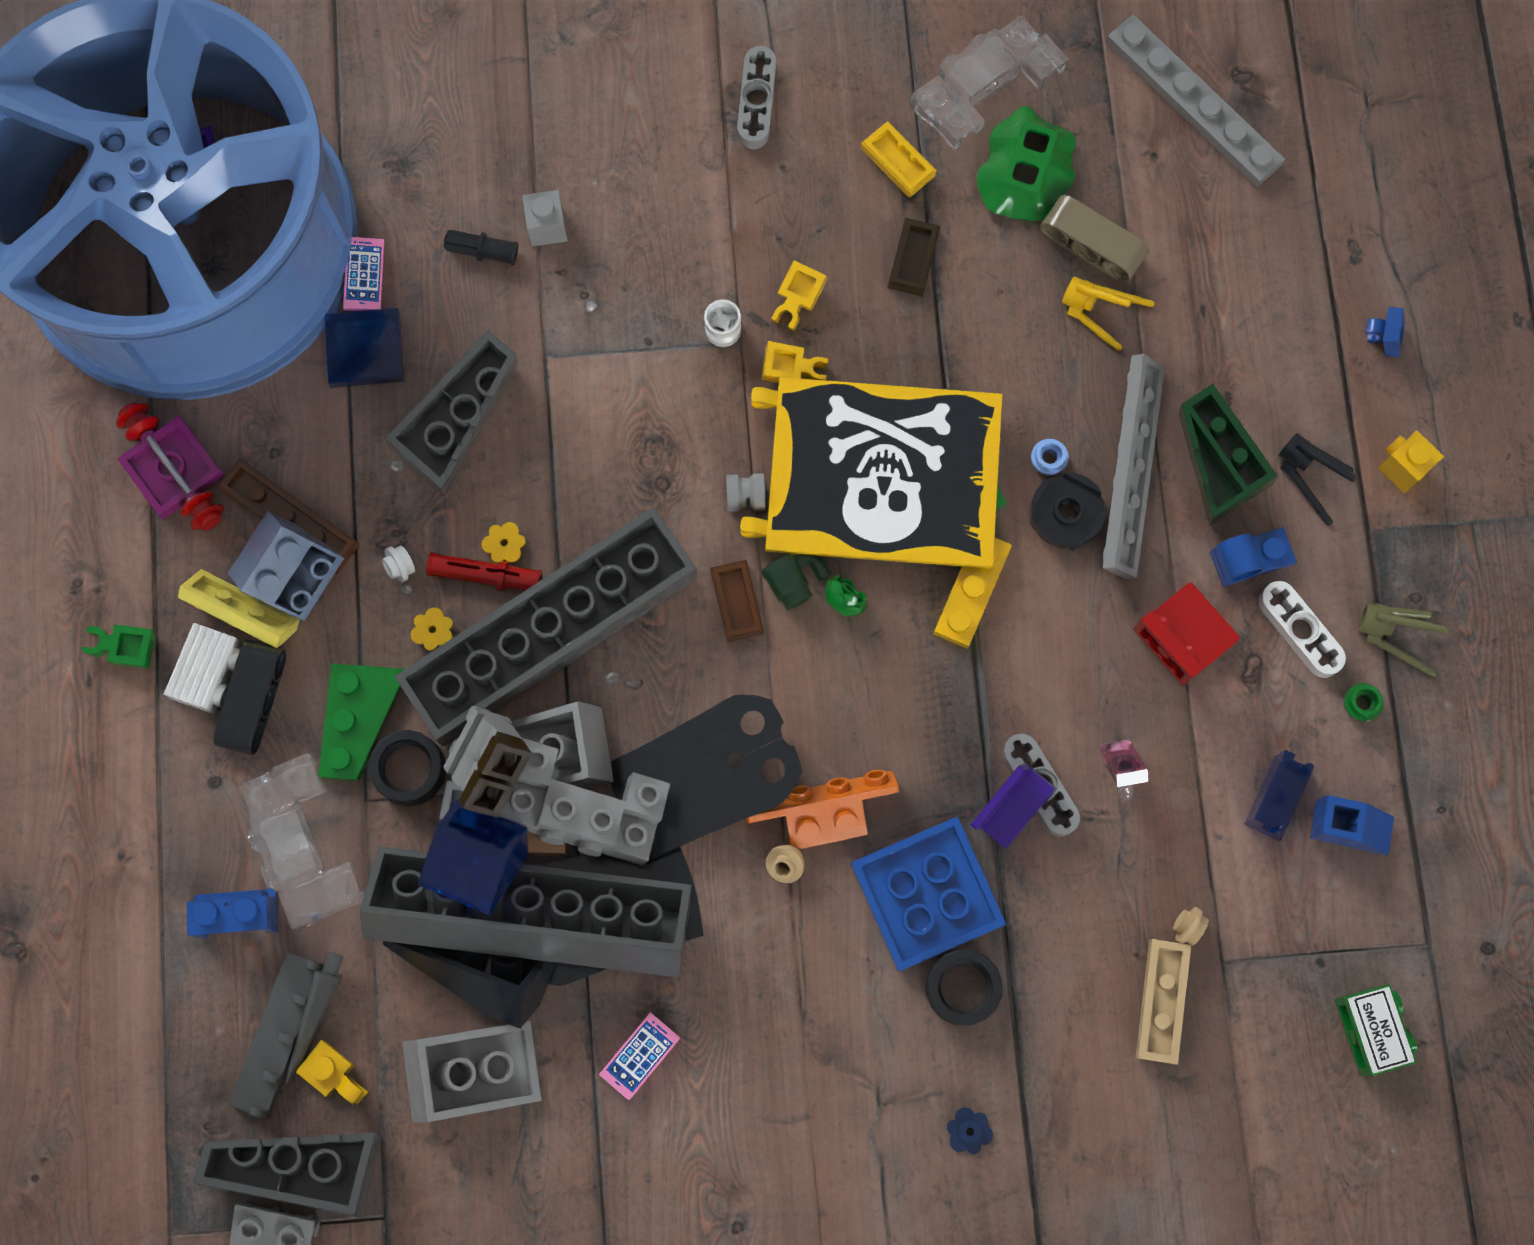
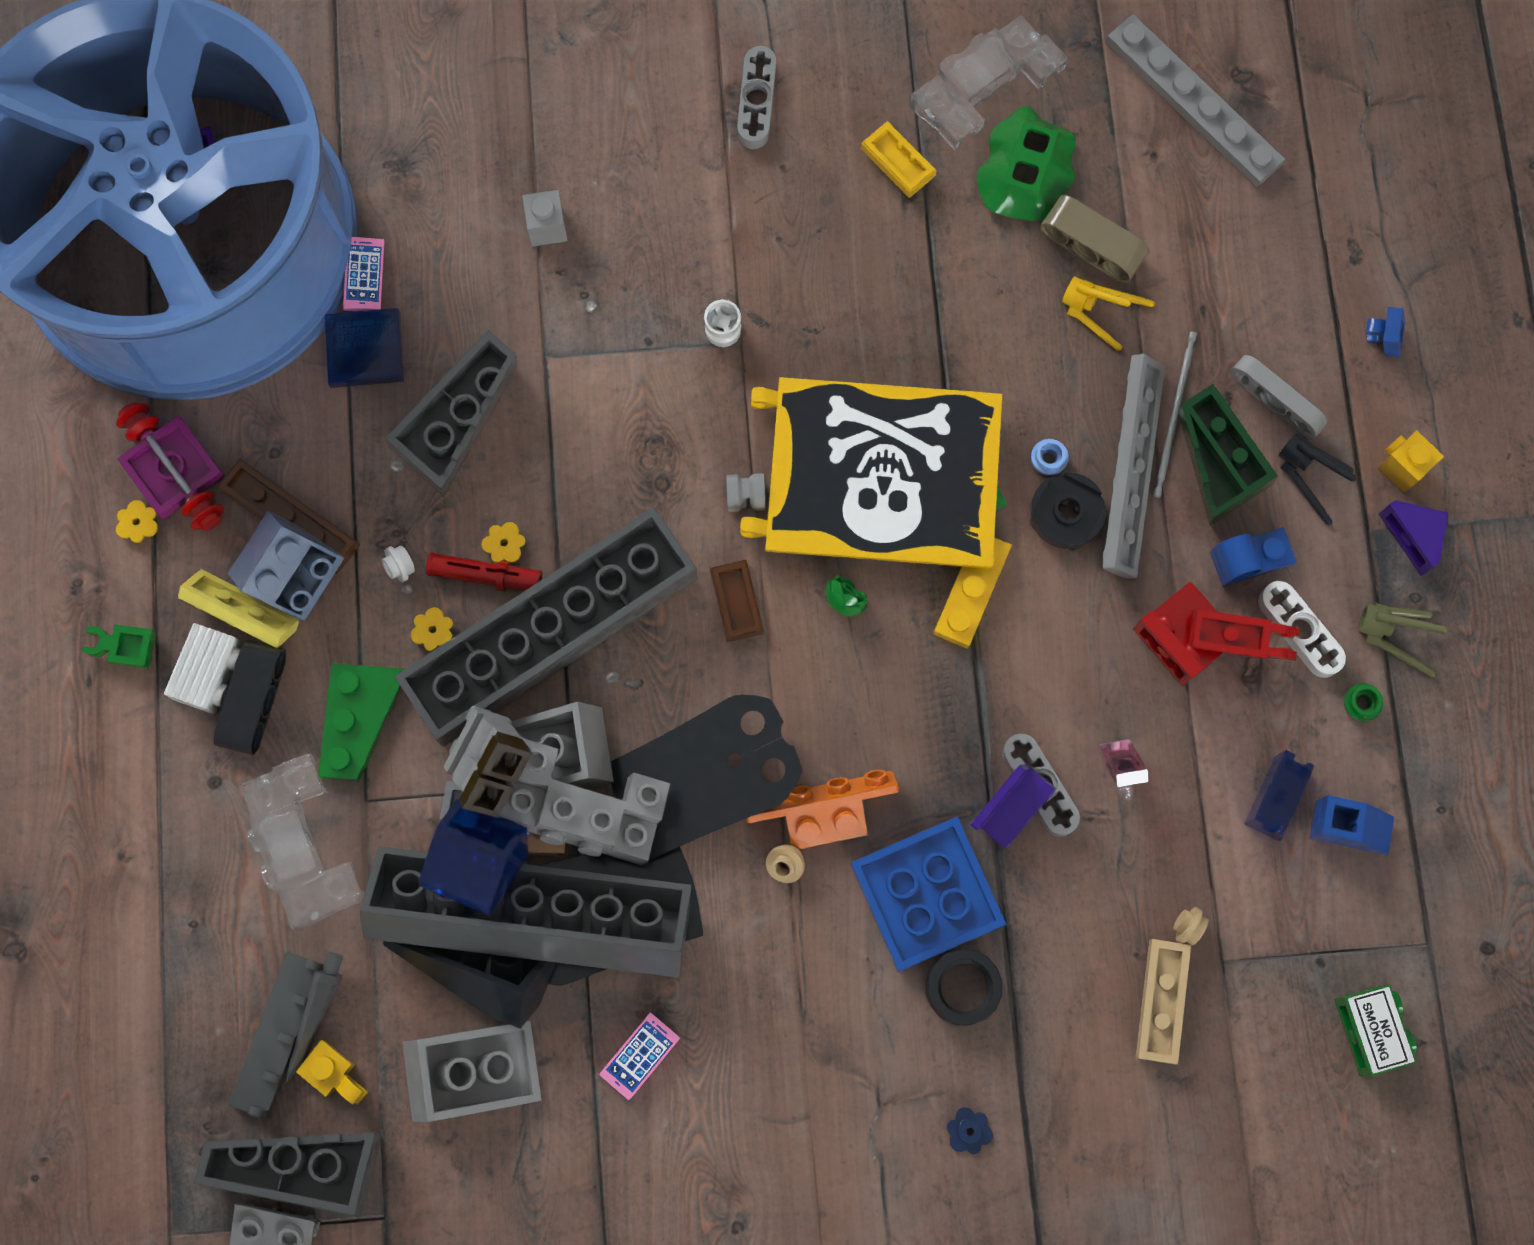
blue window [187,888,278,939] -> none
black tyre [369,730,446,806] -> none
black axle [444,230,519,265] -> none
yellow plate [761,341,829,384] -> none
clear green piece [761,554,832,611] -> none
yellow plate [771,260,828,331] -> none
dark brown tile [888,217,940,297] -> none
none -> yellow plant [116,500,158,543]
none -> light grey piece [1153,331,1197,498]
none -> red hinge [1188,609,1300,661]
none -> light grey beam [1231,355,1327,439]
none -> dark purple slope [1378,500,1448,576]

